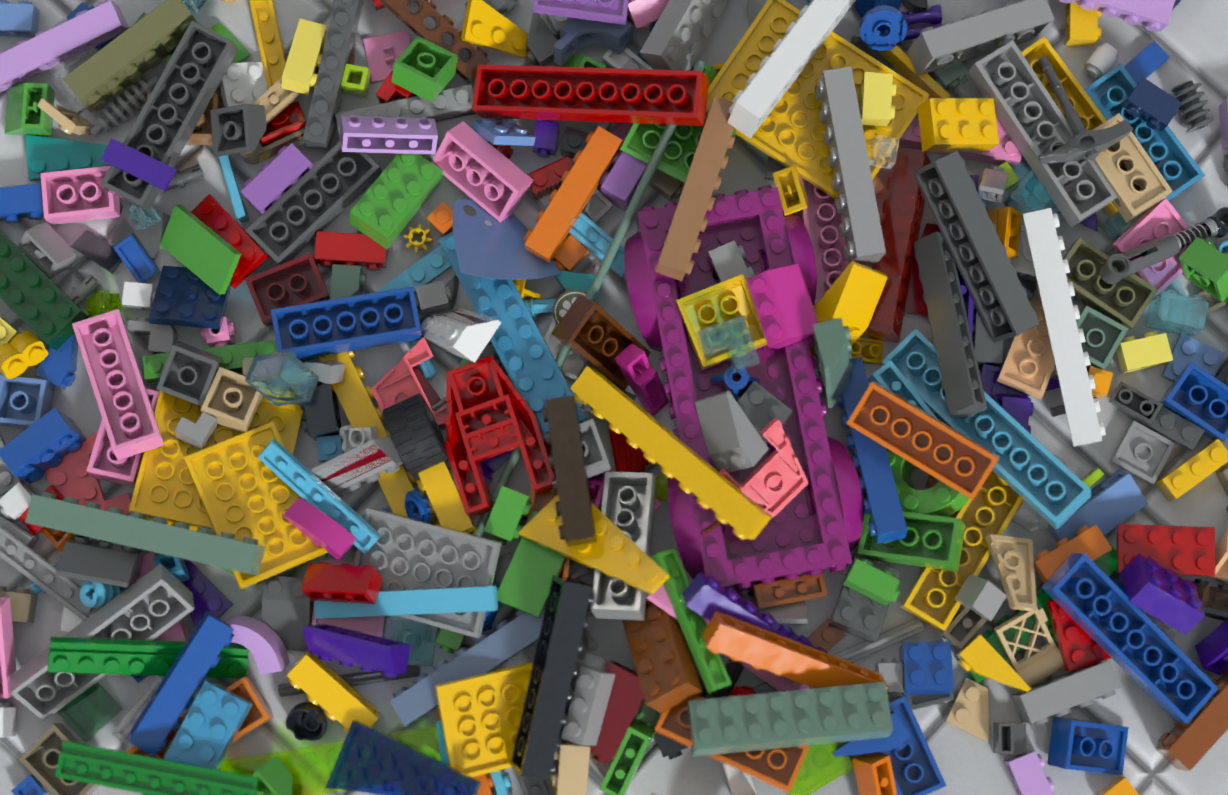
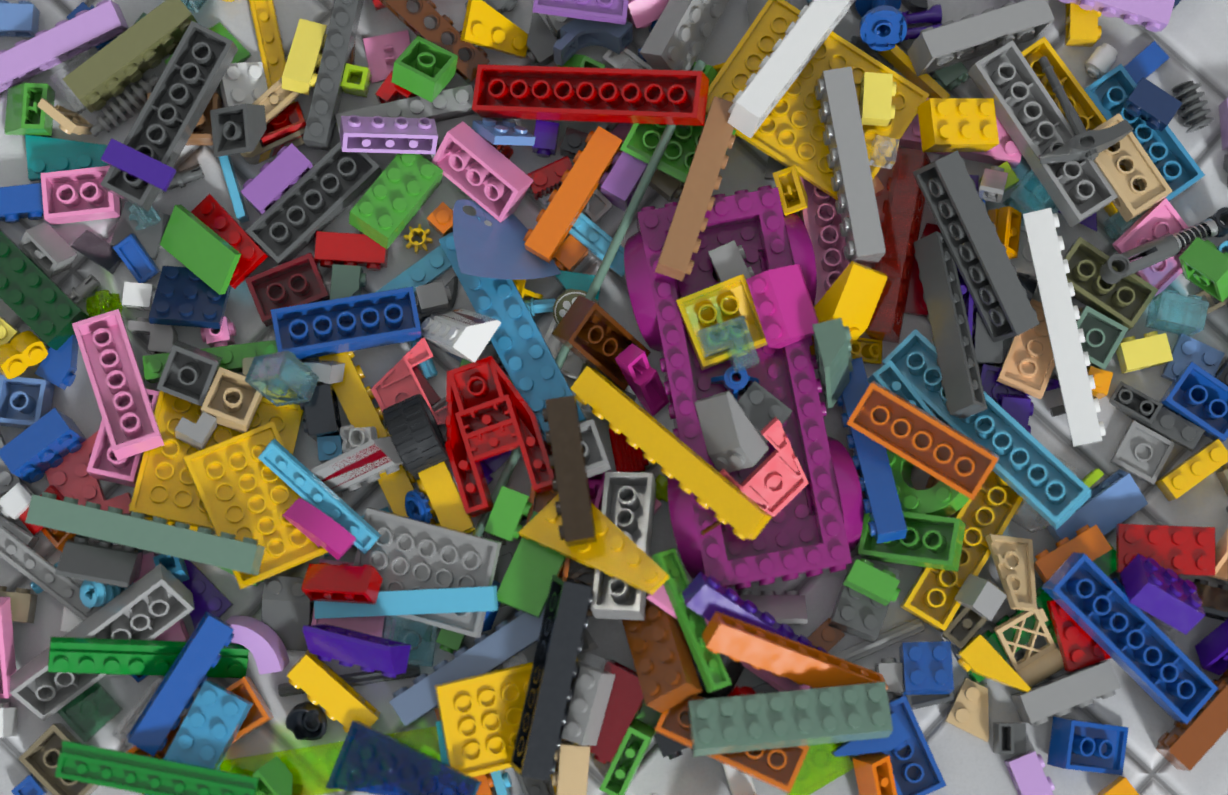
dark orange plate [752,574,828,610] -> none

